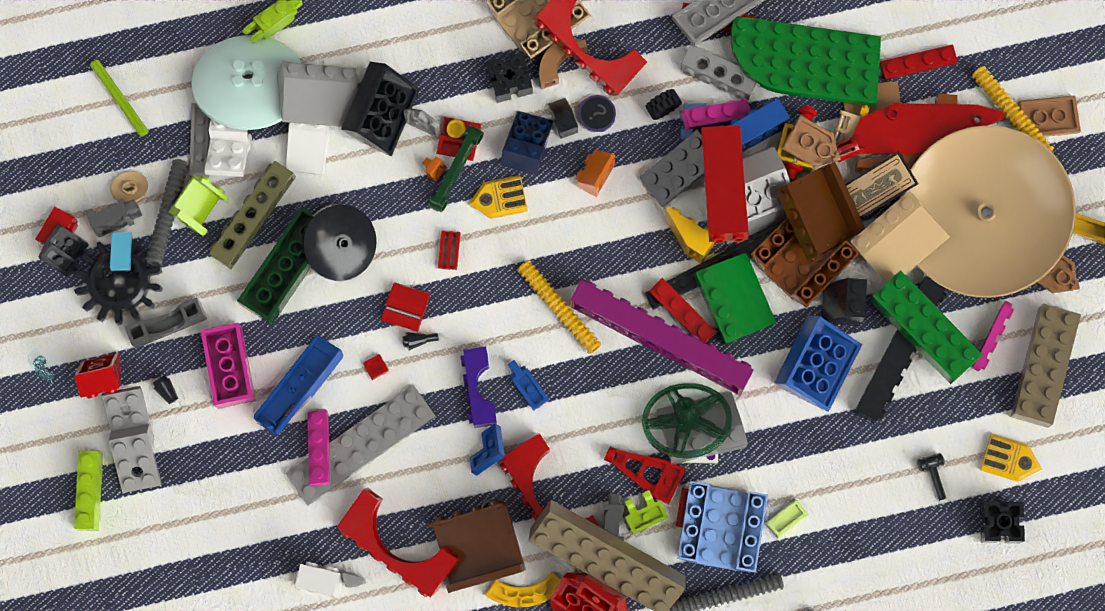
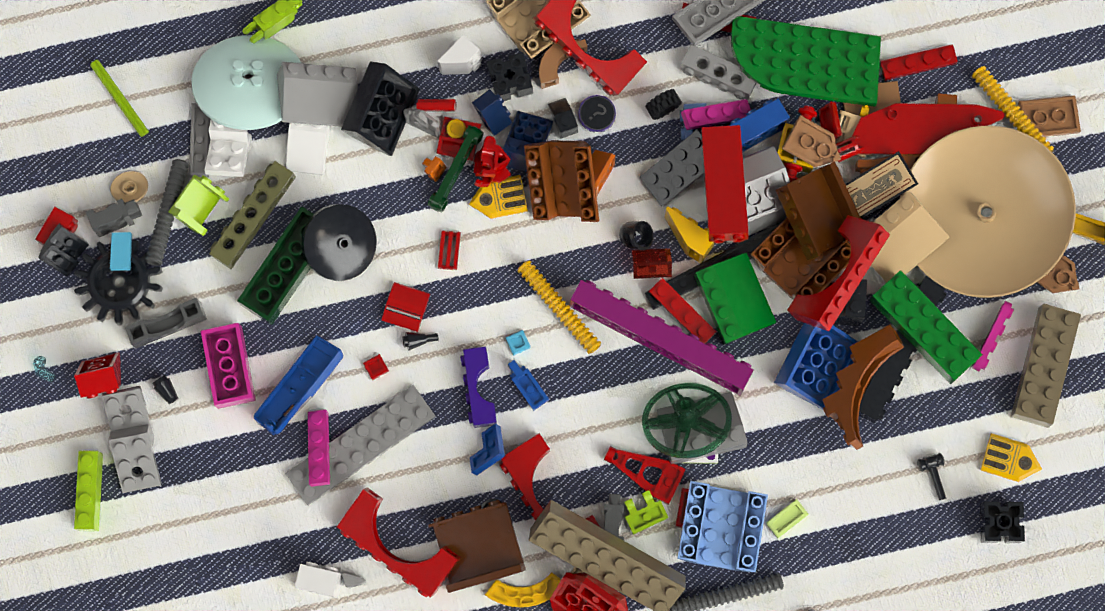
none -> red slope [416,99,457,112]
none -> white slope [438,35,482,75]
none -> dark blue brick [472,89,512,136]
none -> red piece [473,136,511,187]
none -> medium azure tile [505,330,531,356]
none -> dark orange slope [524,140,599,222]
none -> black helmet [619,221,653,251]
none -> clear red brick [632,248,672,279]
none -> red arch [787,215,890,331]
none -> red tile [818,101,842,139]
none -> dark orange arch [822,324,904,450]

